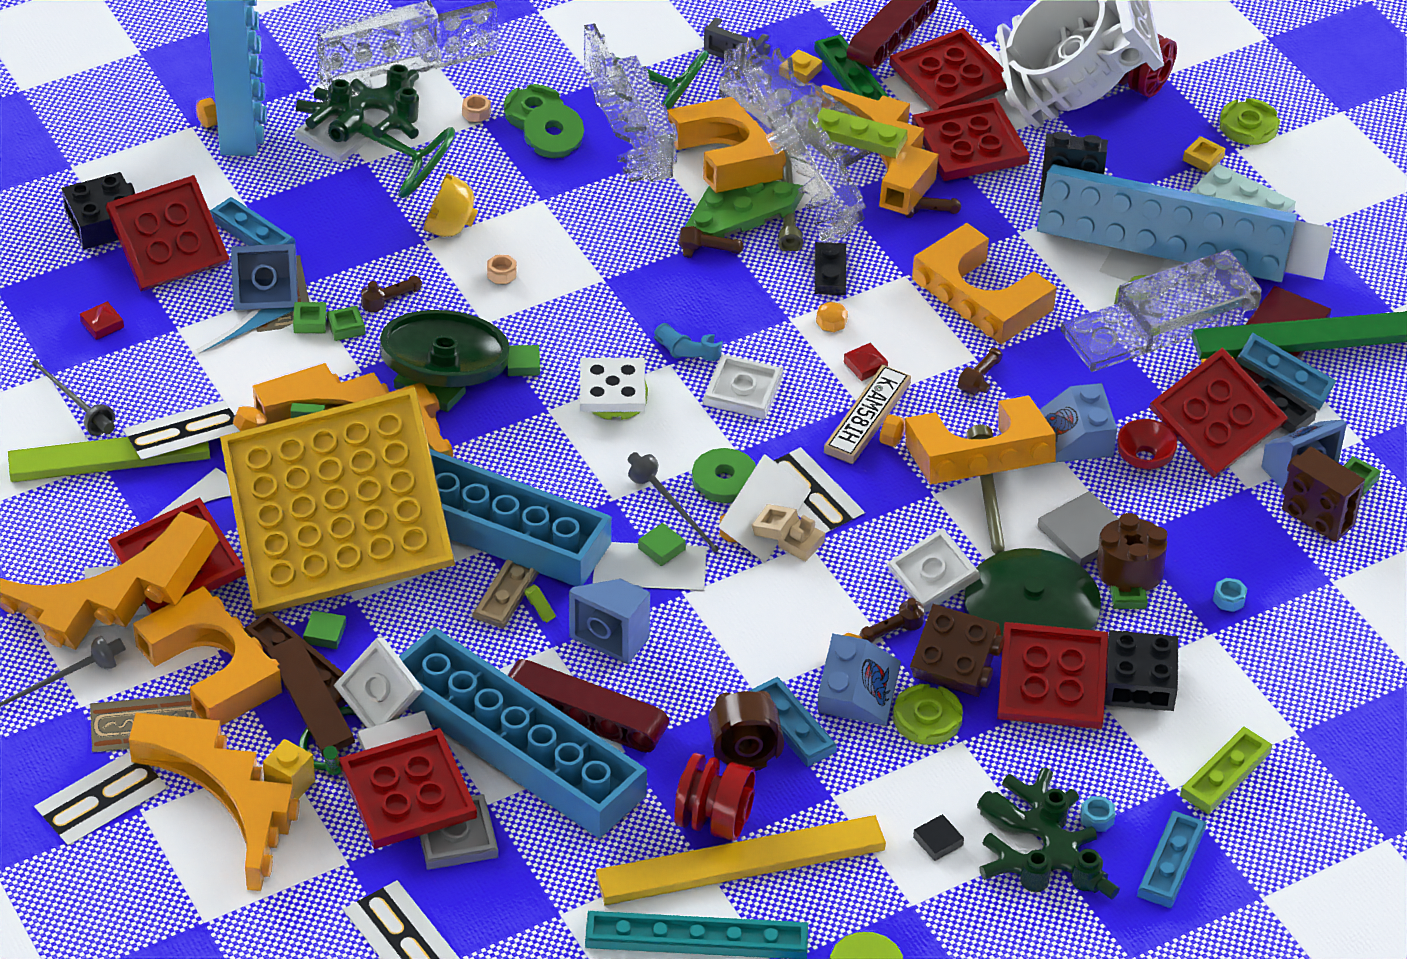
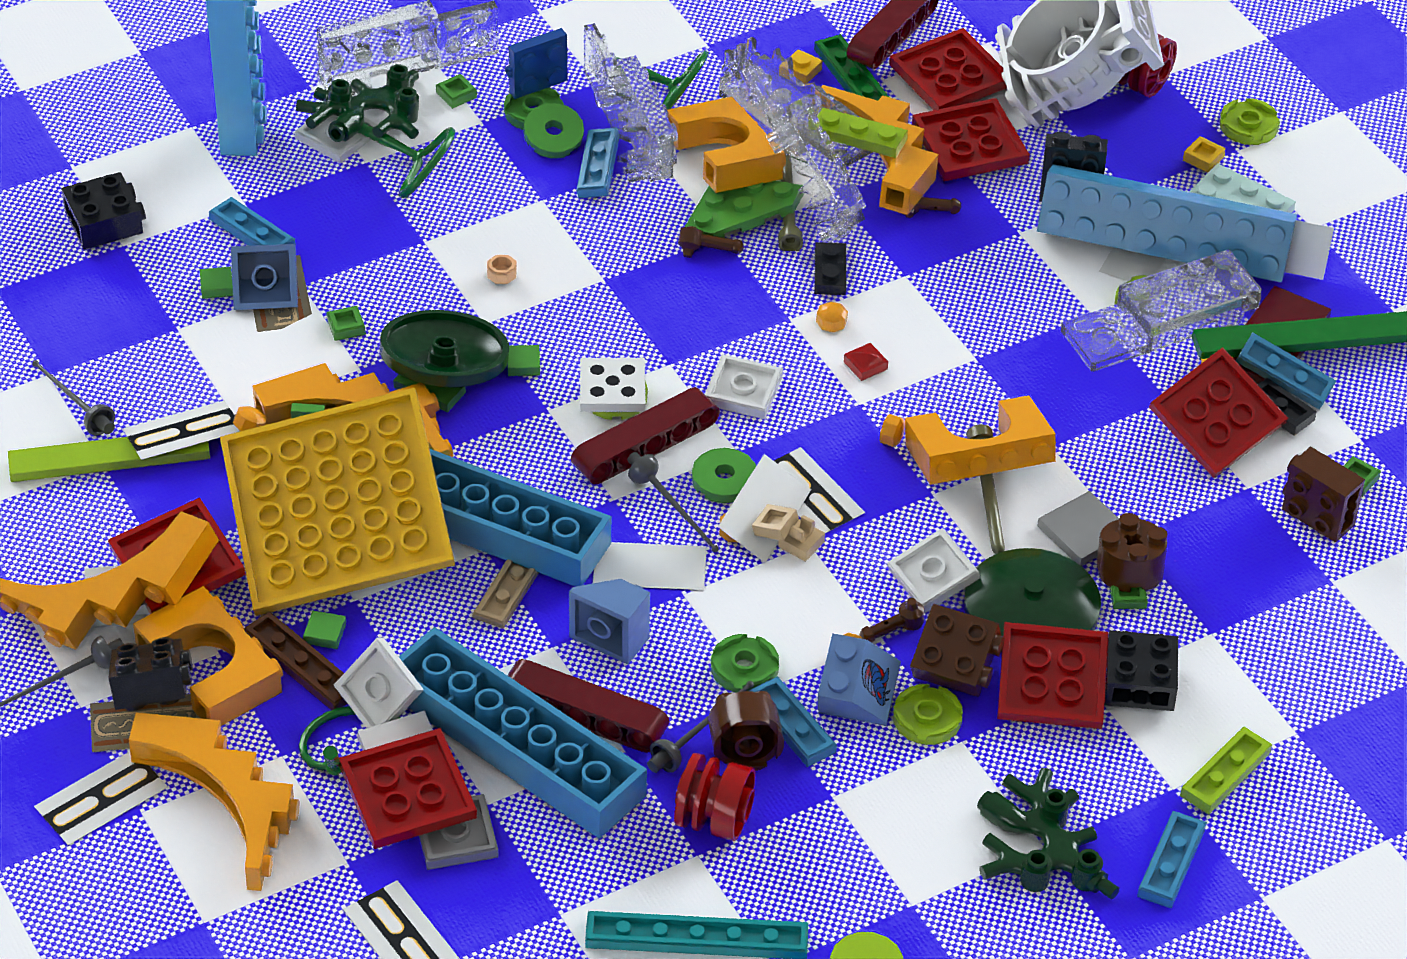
red tile [80,301,124,340] -> none
red plate [106,175,230,292] -> none
white sticker [151,468,231,520] -> none
dark azure sticker [195,308,294,354] -> none
light orange tile [196,97,218,129] -> none
yellow brick [263,739,315,799] -> none
reddish brown tile [267,635,355,757] -> none
bright green tile [293,302,327,333] -> none
reddish brown piece [361,275,422,312] -> none
yellow cylinder [423,173,478,237] -> none
light nougat tile [462,94,491,123] -> none
lime tile [524,584,556,623] -> none
yellow tile [596,815,886,906] -> none
bright green tile [638,522,686,566] -> none
dark azure piece [654,323,723,361] -> none
dark grey hinge [703,17,771,70] -> none
tile [824,365,911,464] -> none
light orange arch [912,223,1057,345] -> none
black tile [913,814,964,861] -> none
reddish brown piece [958,348,1003,395] -> none
medium blue slope [1039,383,1117,463] -> none
medium azure tile [1080,796,1115,832] -> none
red piece [1117,419,1177,470] -> none
medium azure tile [1213,578,1247,612] -> none
medium blue slope [1261,419,1347,490] -> none
none -> black brick [108,637,193,711]
none -> bright green tile [199,266,233,299]
none -> bright green tile [436,74,477,109]
none -> blue plate [505,28,568,99]
none -> dark red beam [571,387,720,484]
none -> dark azure tile [576,128,620,198]
none -> dark grey sword [647,681,754,773]
none -> bright green tile [711,634,779,693]

